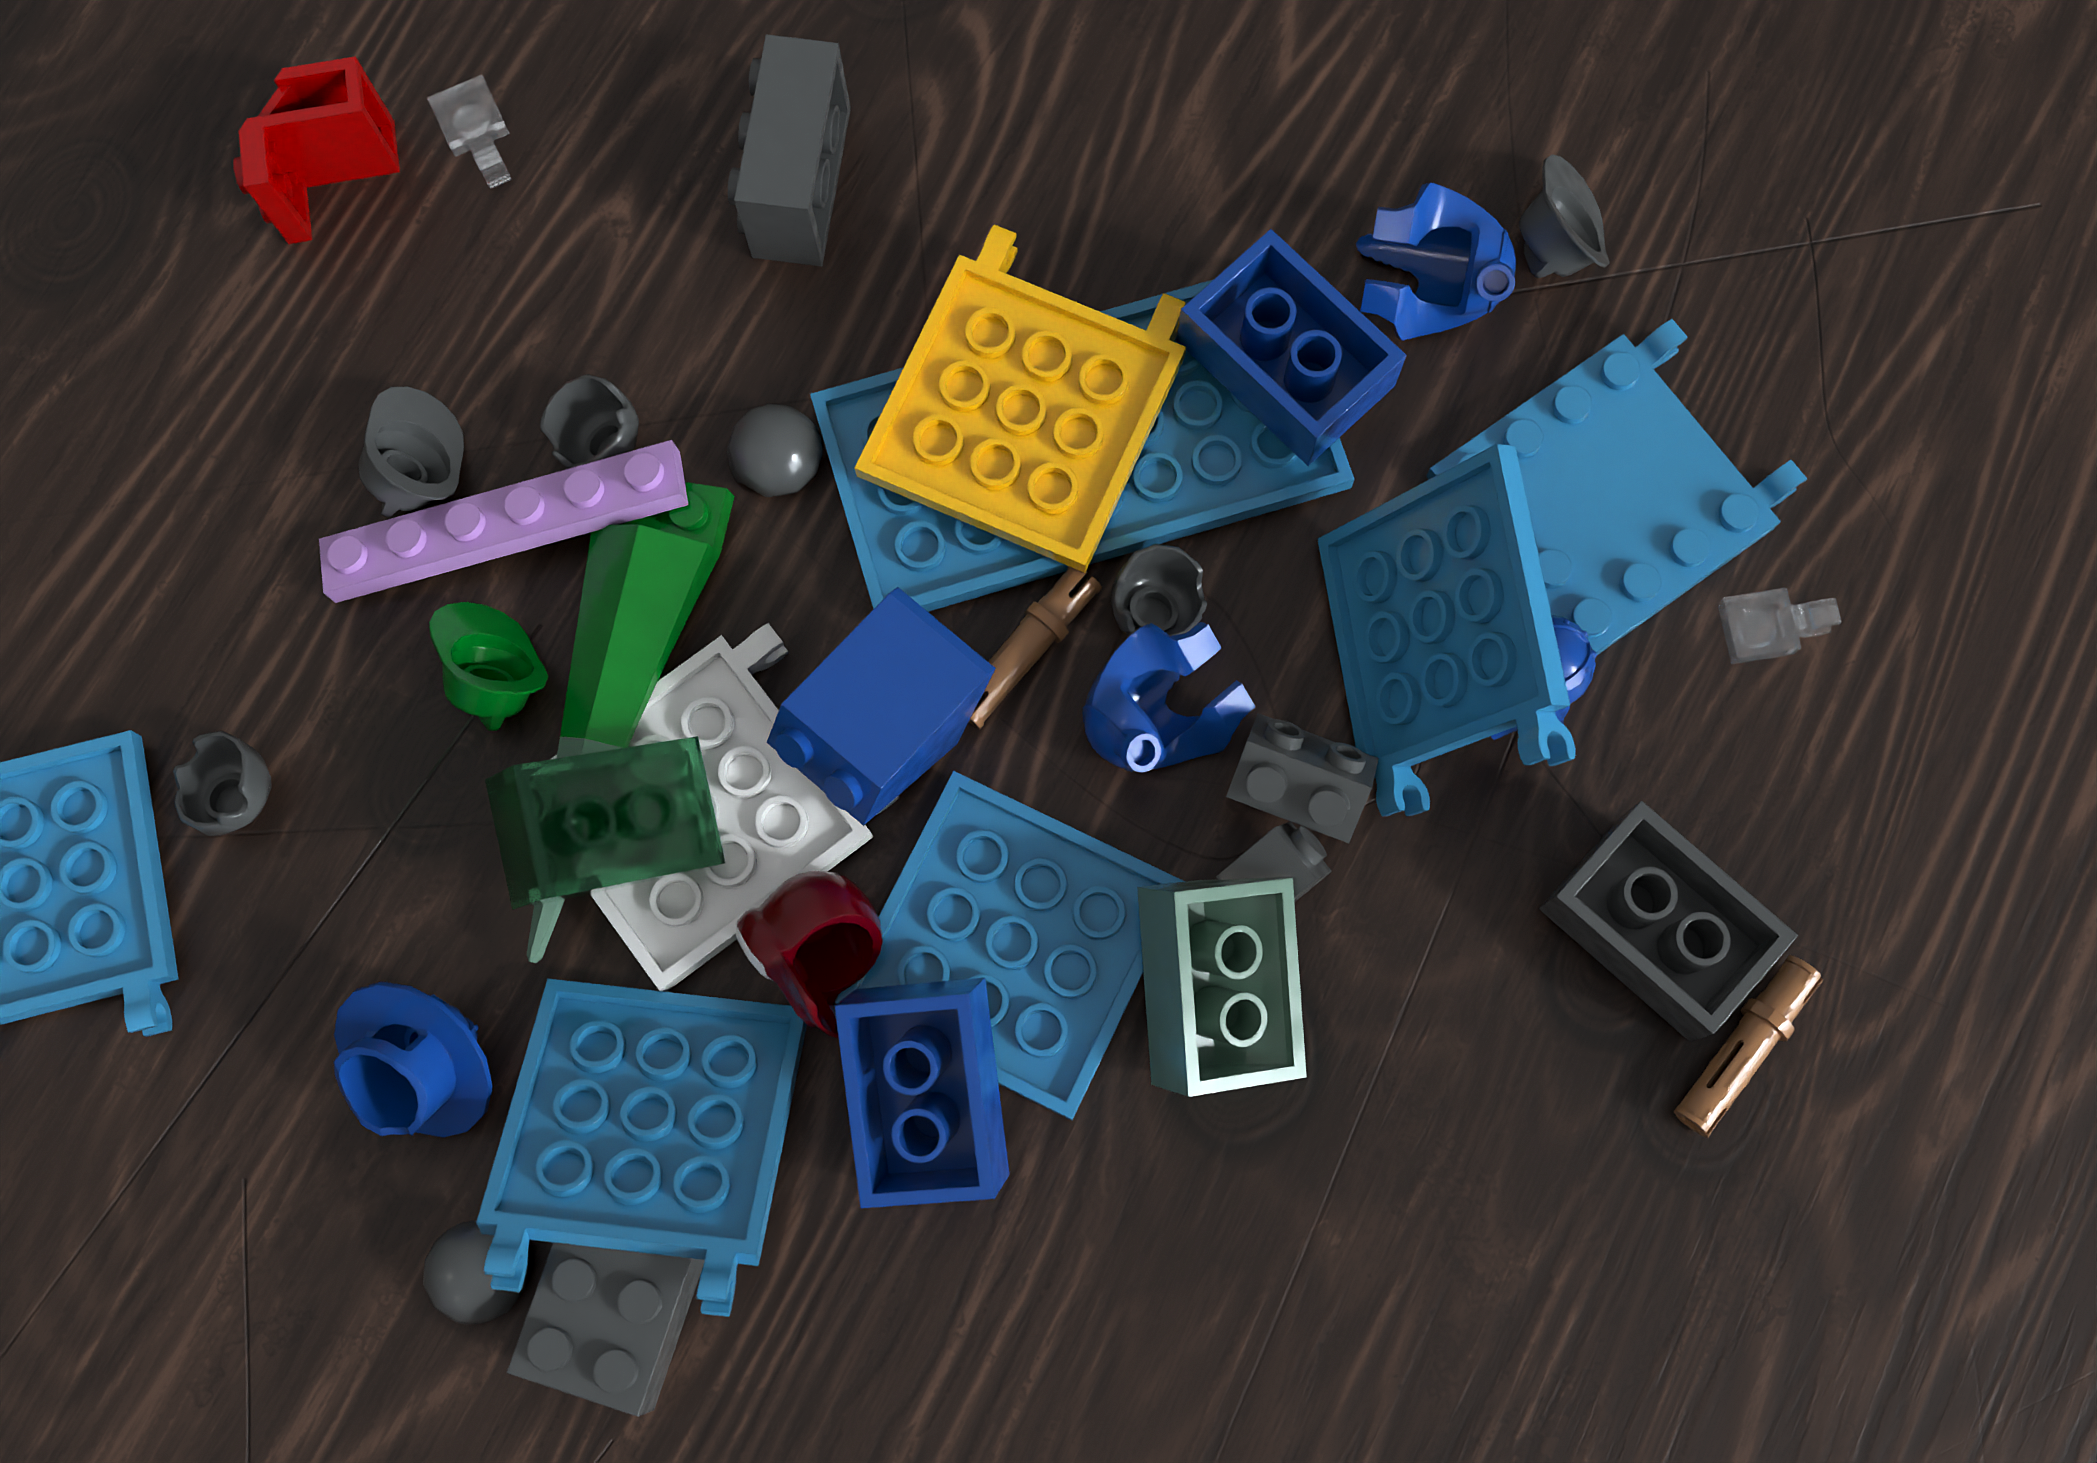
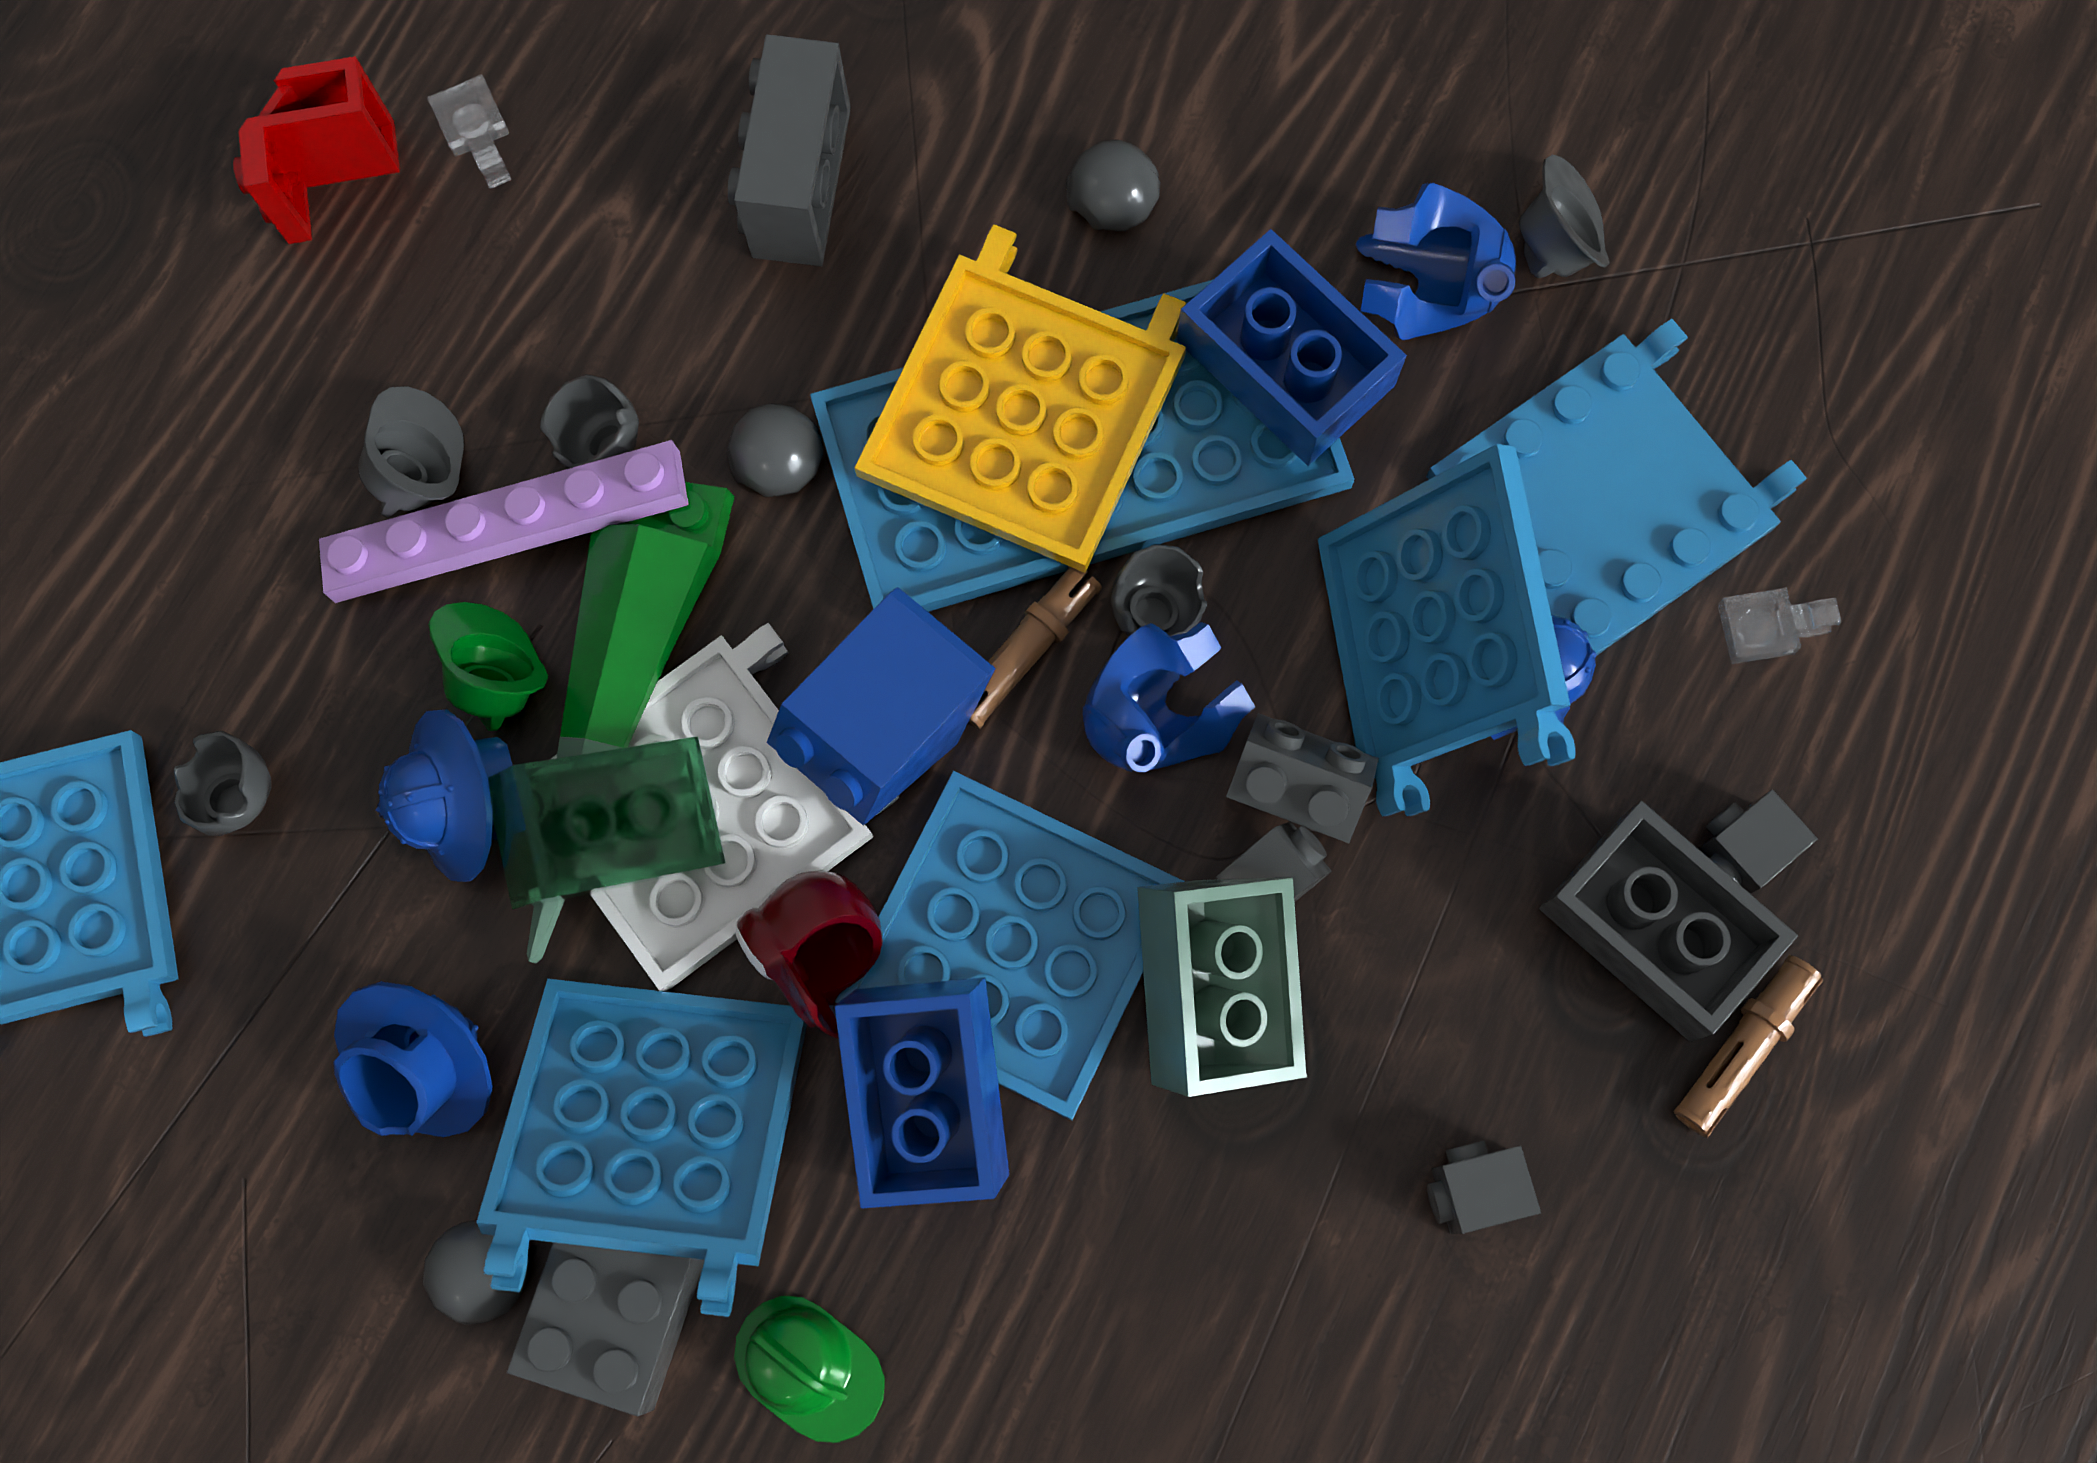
none -> blue helmet [376,709,524,882]
none -> green piece [734,1296,885,1443]
none -> dark grey hair [1066,139,1160,231]
none -> dark grey brick [1427,1140,1541,1234]
none -> dark grey brick [1698,789,1818,894]

